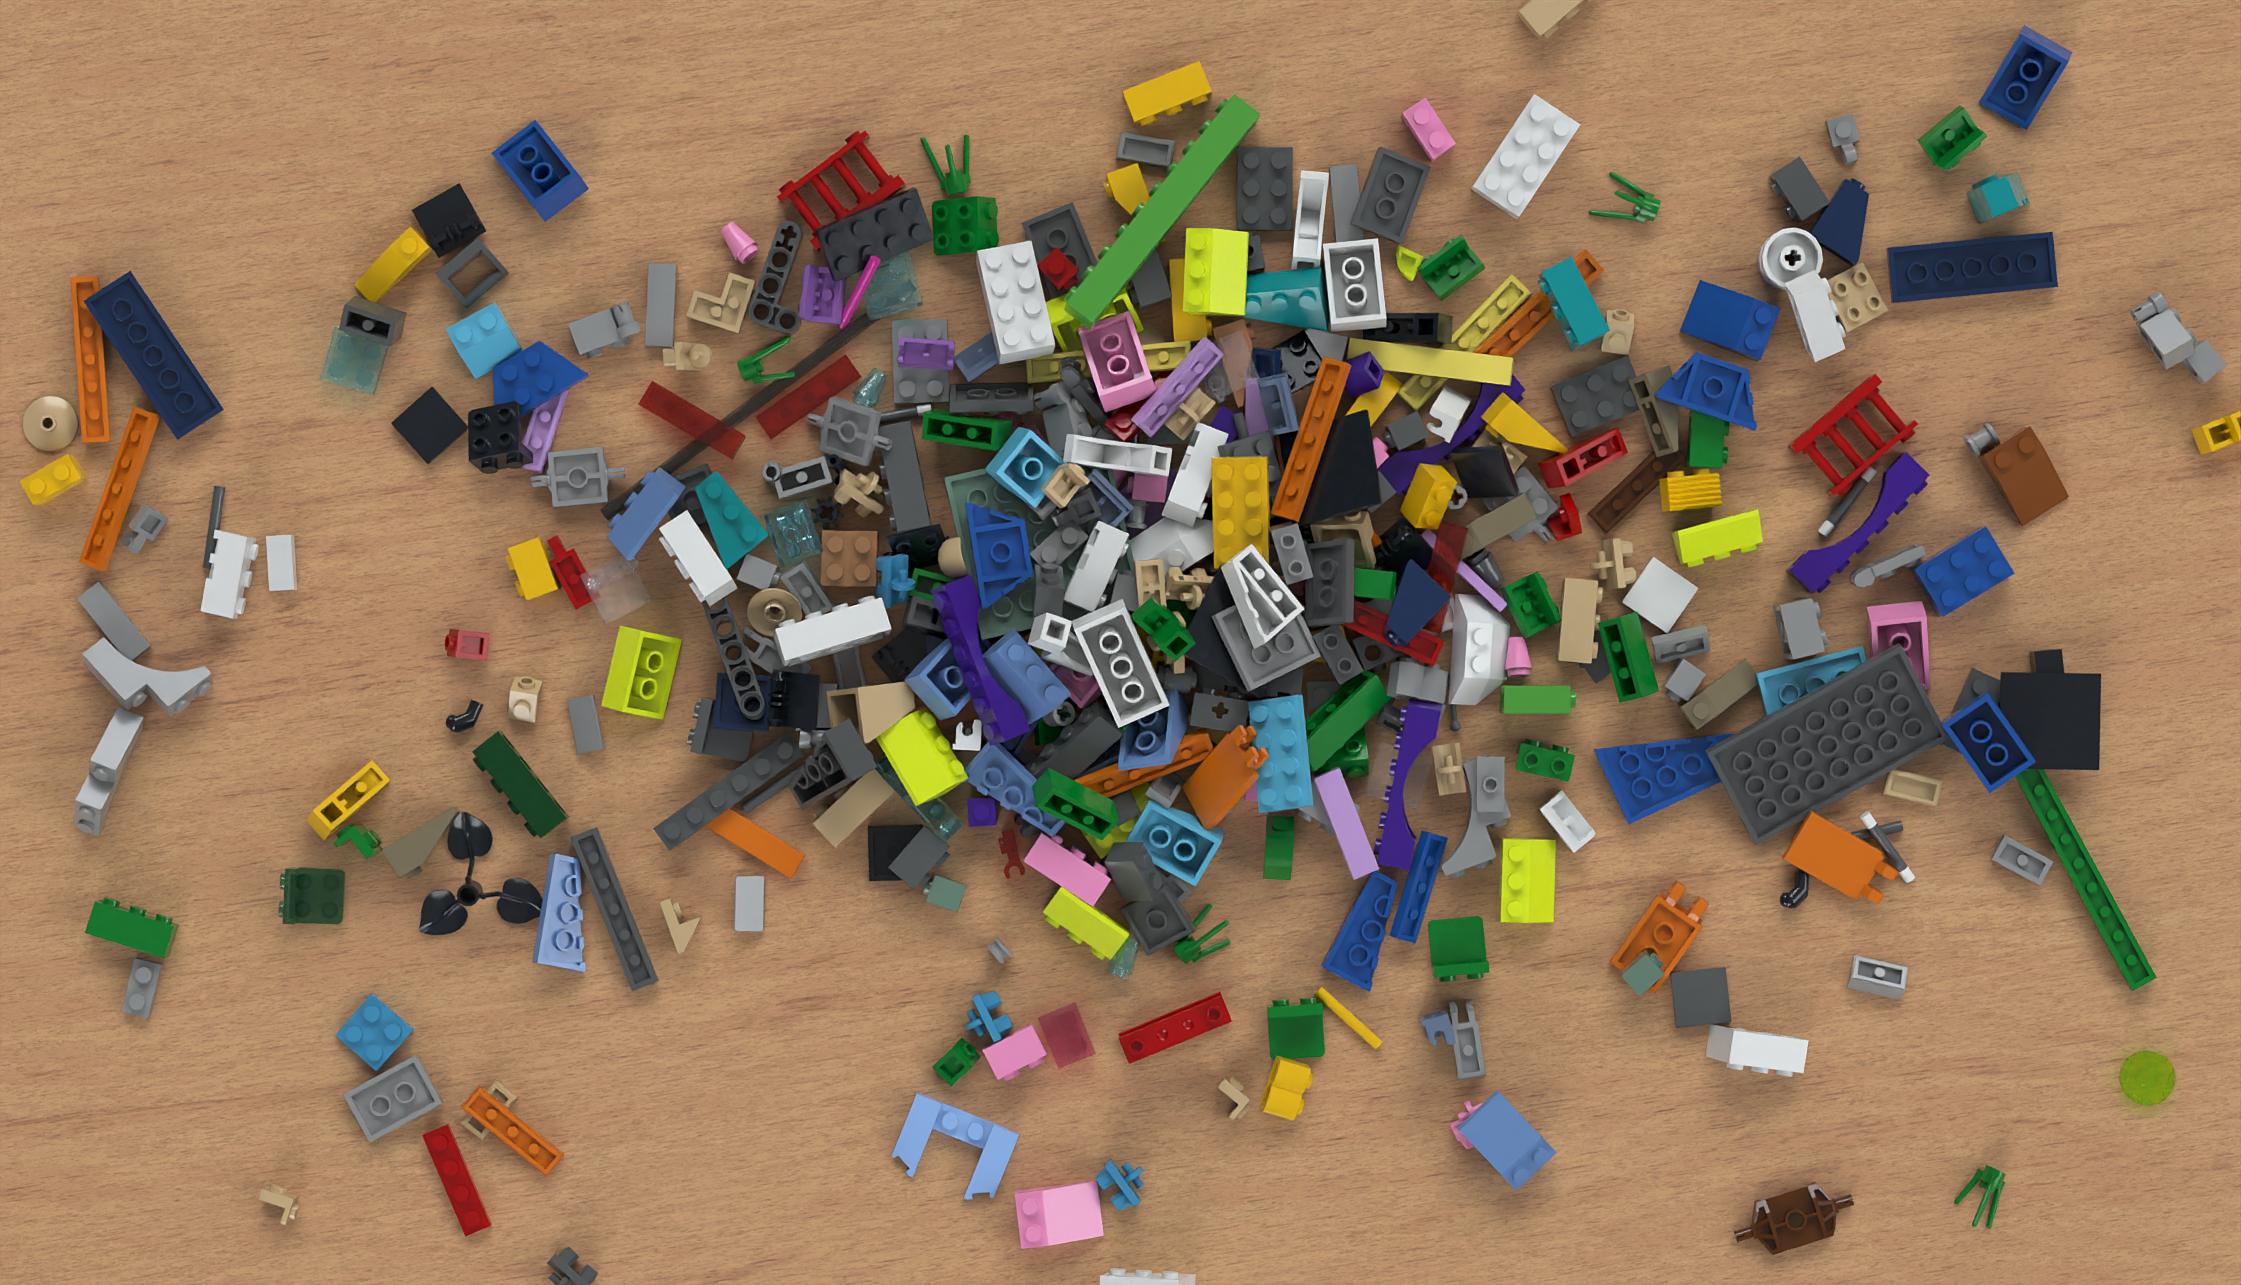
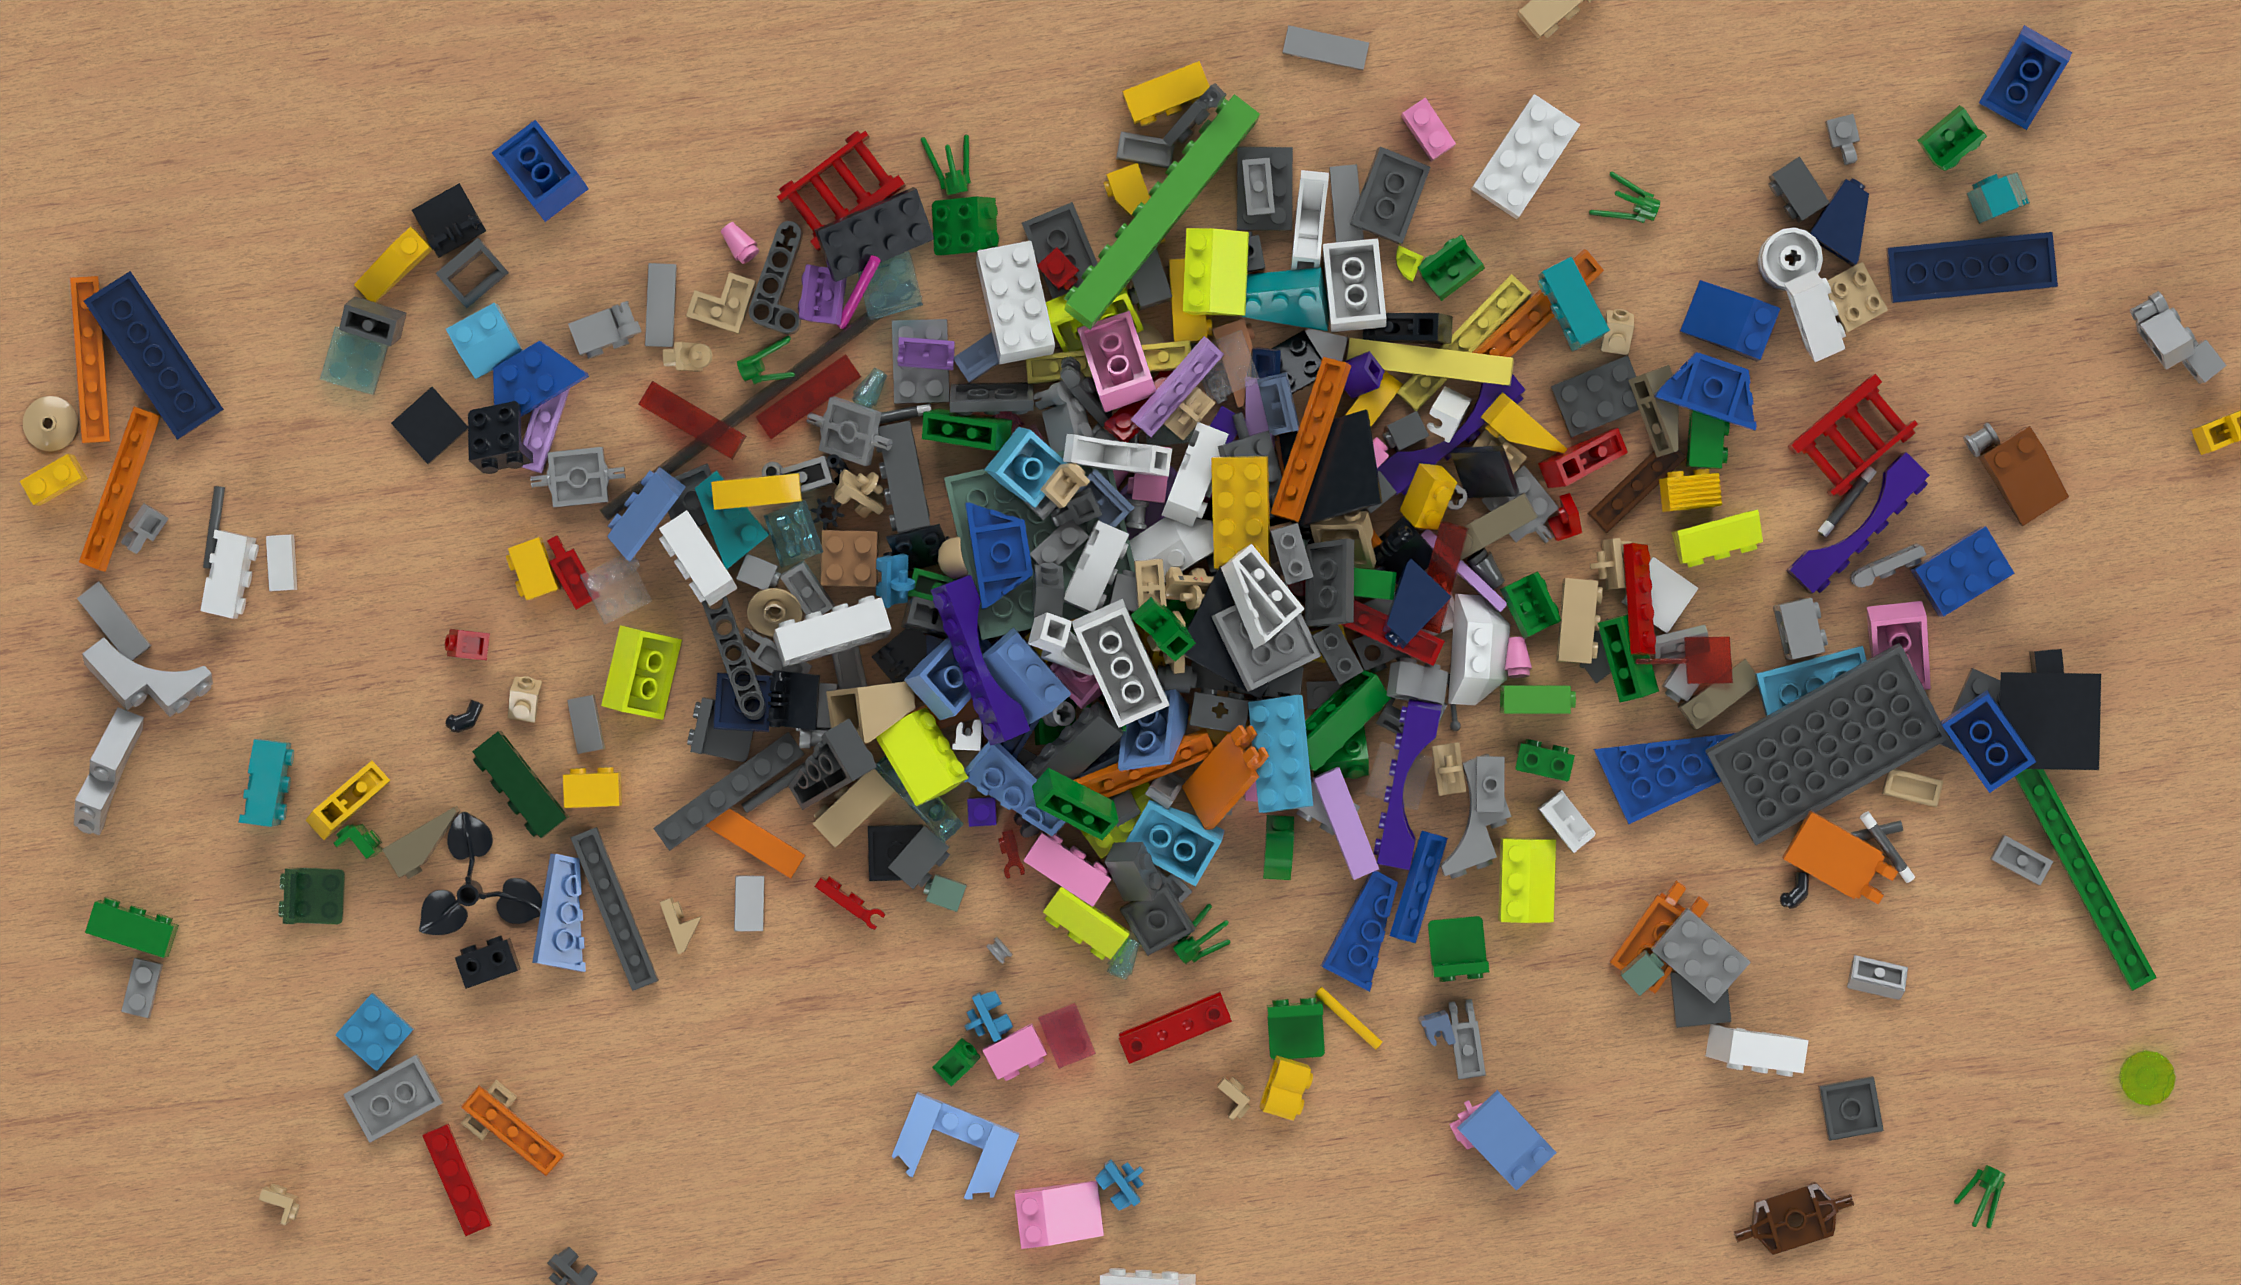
none -> teal wedge [238,739,294,827]
none -> black brick [455,935,521,989]
none -> yellow brick [563,767,622,808]
none -> yellow slope [711,473,802,510]
none -> red plate [814,876,886,930]
none -> dark grey hinge [1164,83,1227,147]
none -> light grey plate [1242,158,1275,216]
none -> light grey tile [1283,25,1369,70]
none -> red plate [1623,543,1656,656]
none -> clear red piece [1635,637,1733,684]
none -> light grey plate [1651,908,1751,1004]
none -> dark grey tile [1819,1076,1884,1141]

